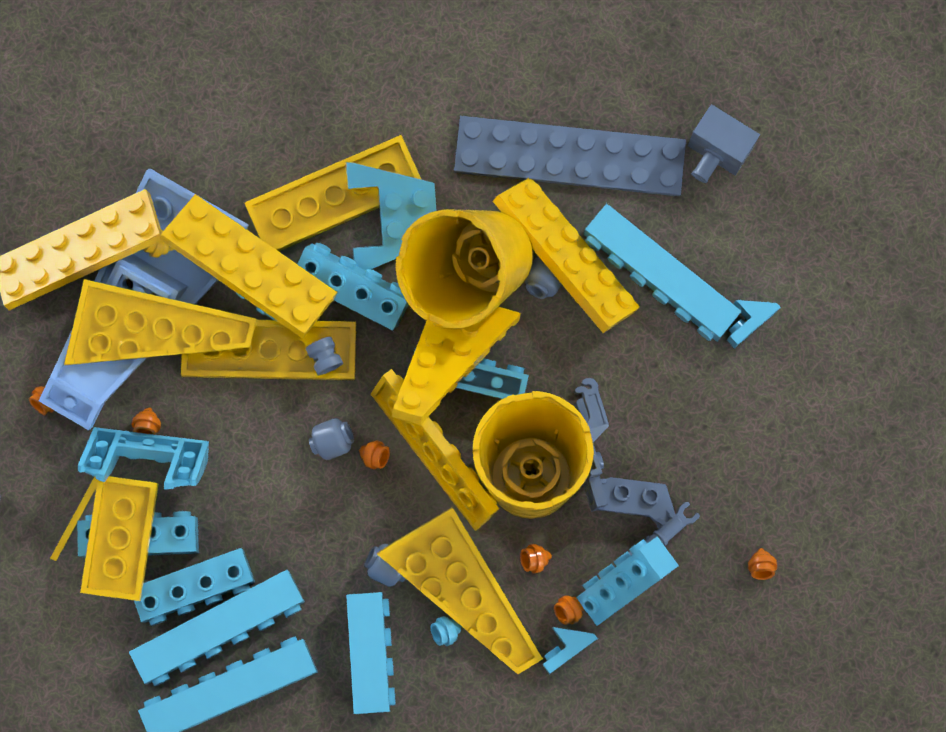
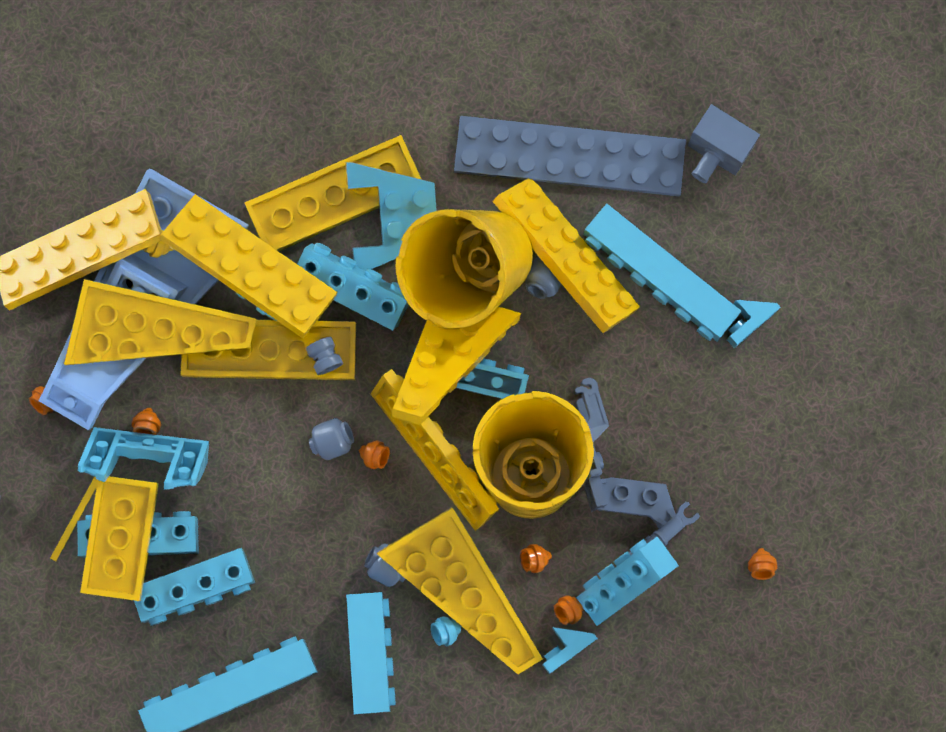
medium azure brick [129,570,305,687] -> none

